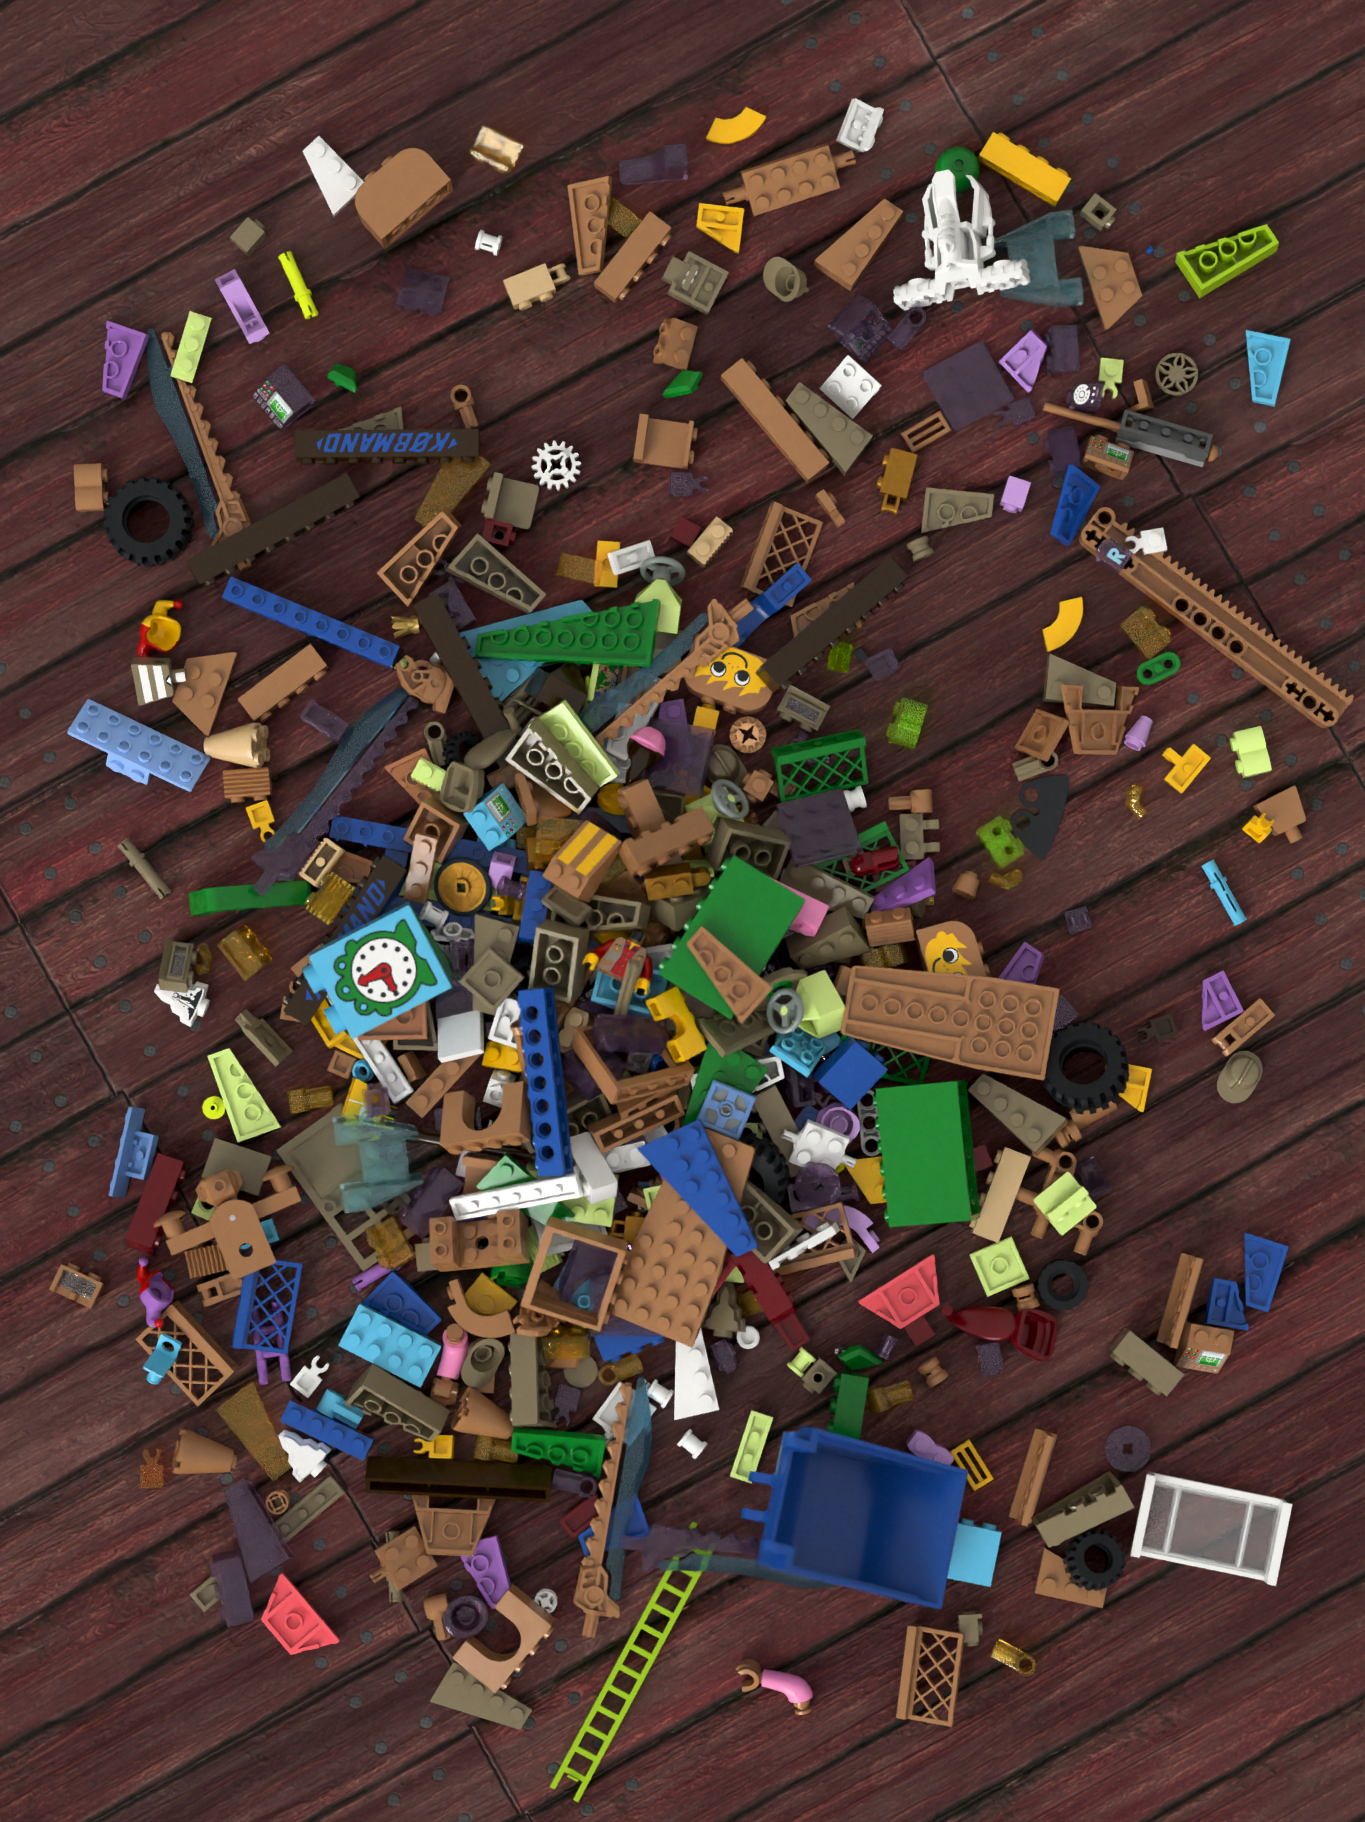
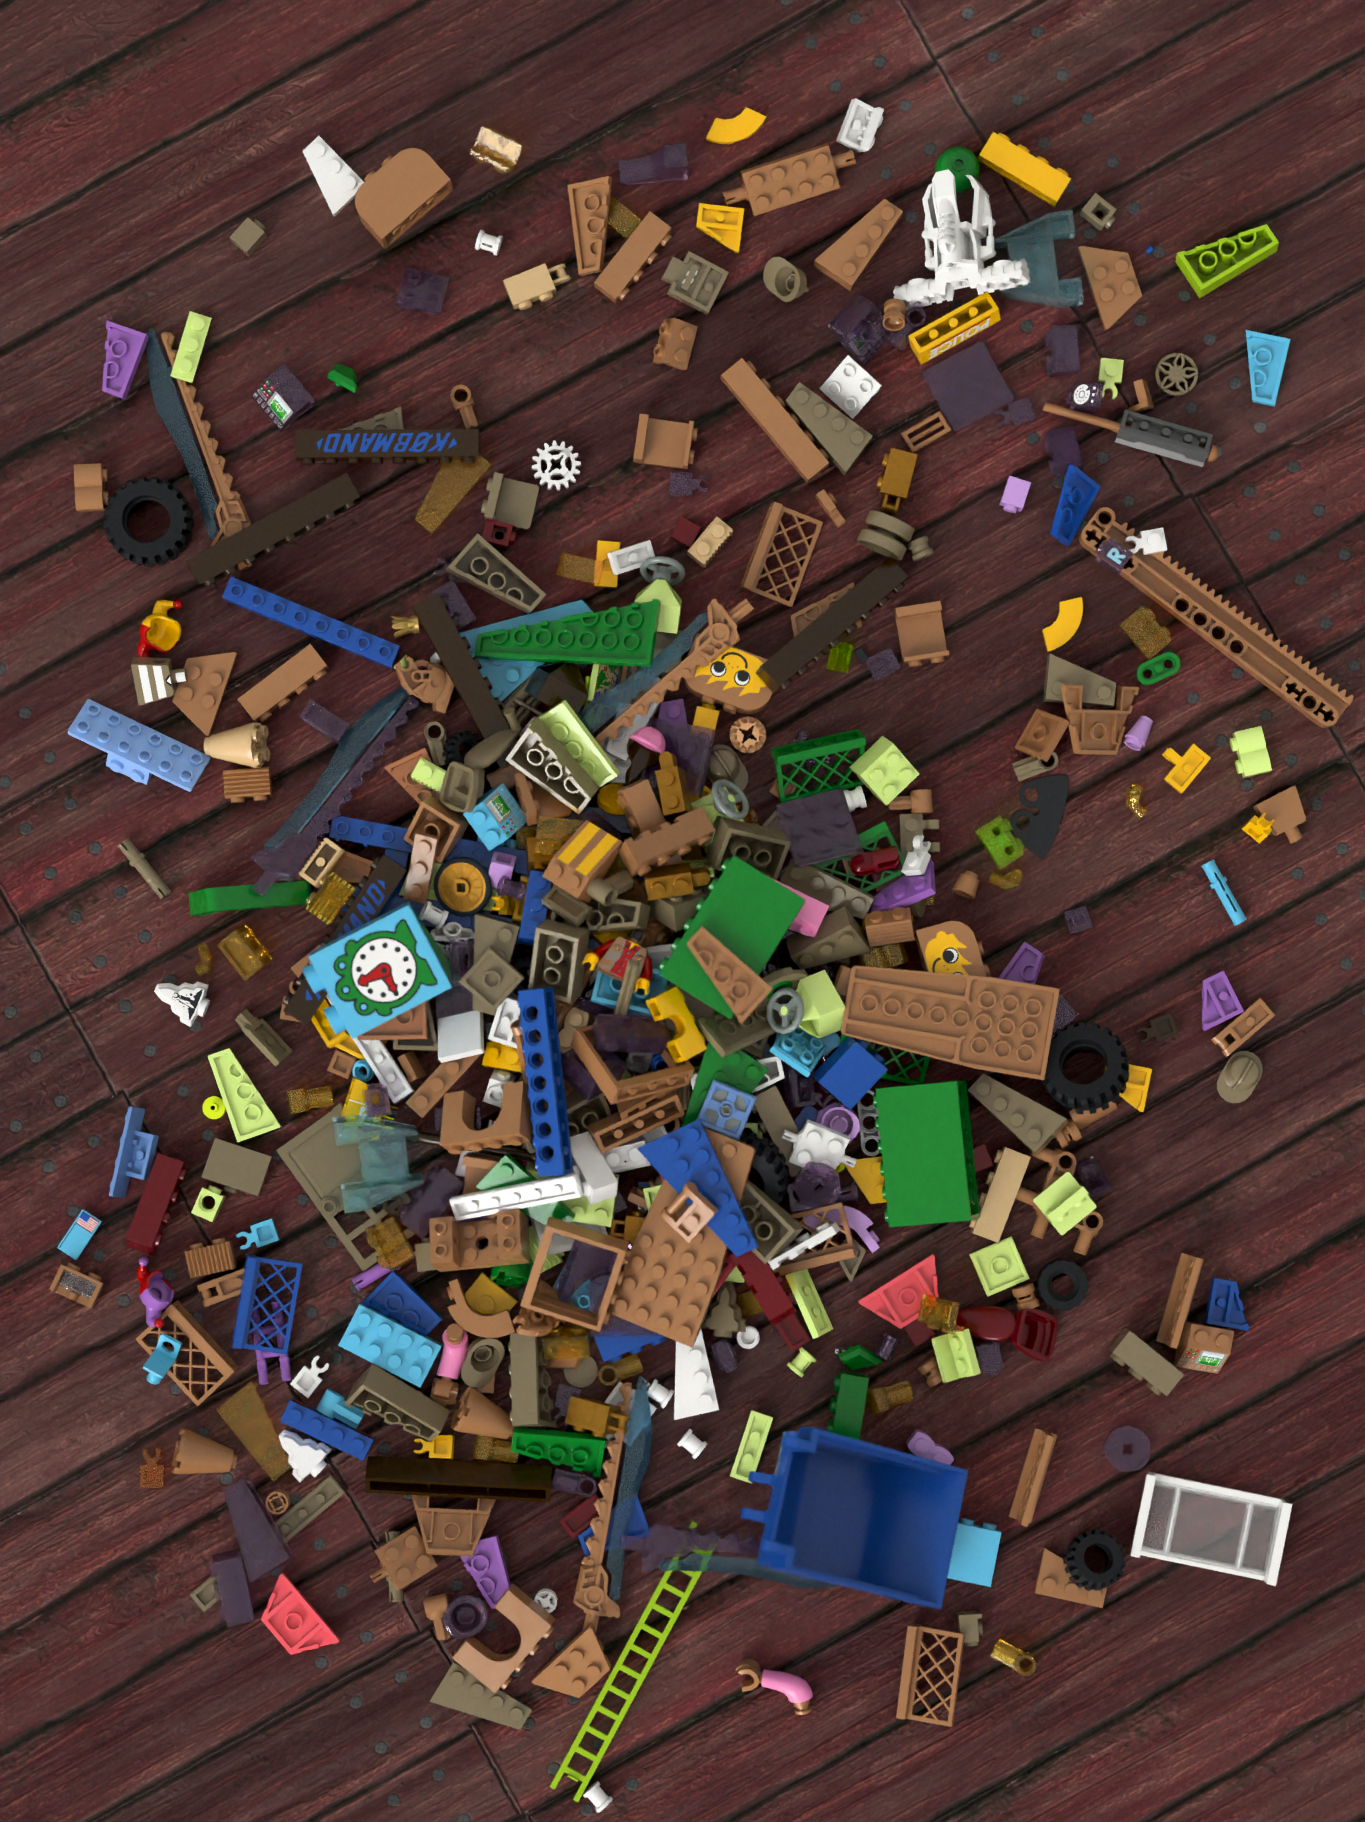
medium nougat piece [154,1165,301,1281] -> none
dark tan window [158,938,198,993] -> none
lavender arch [215,269,270,344] -> none
yellow plate [246,800,277,843] -> none
neon yellow pin [278,251,319,319] -> none
medium nougat wedge [377,509,462,606] -> none
green piece [662,370,703,398] -> none
blue piece [733,563,812,648] -> none
medium nougat brick [739,769,774,804] -> none
dark tan window [777,685,830,733] -> none
dark tan brick [801,1357,837,1394] -> none
clear neon green brick [885,697,928,750] -> none
dark tan wing [921,487,994,533] -> none
yellow tile [950,1439,993,1491] -> none
medium lavender wing [999,329,1048,393] -> none
dark tan wedge [1031,1471,1135,1548] -> none
medium nougat slope [1080,435,1134,480] -> none
blue wing [1244,1232,1289,1312] -> none
none -> medium azure tile [57,1209,103,1260]
none -> medium nougat wing [531,1623,611,1698]
none -> pearl gold brick [565,1396,631,1438]
none -> white bush [582,1781,613,1813]
none -> dark tan piece [587,870,634,907]
none -> pearl gold brick [655,751,692,820]
none -> plate [661,1181,718,1243]
none -> yellowish green plate [785,1269,833,1339]
none -> yellowish green brick [850,736,919,806]
none -> dark tan wheel [857,510,915,560]
none -> medium nougat wheel [883,298,906,331]
none -> medium nougat panel [894,601,949,667]
none -> white plate [901,835,931,876]
none -> yellow brick [908,291,1001,365]
none -> clear yellow bracket [918,1294,965,1334]
none -> yellowish green bracket [931,1329,981,1383]

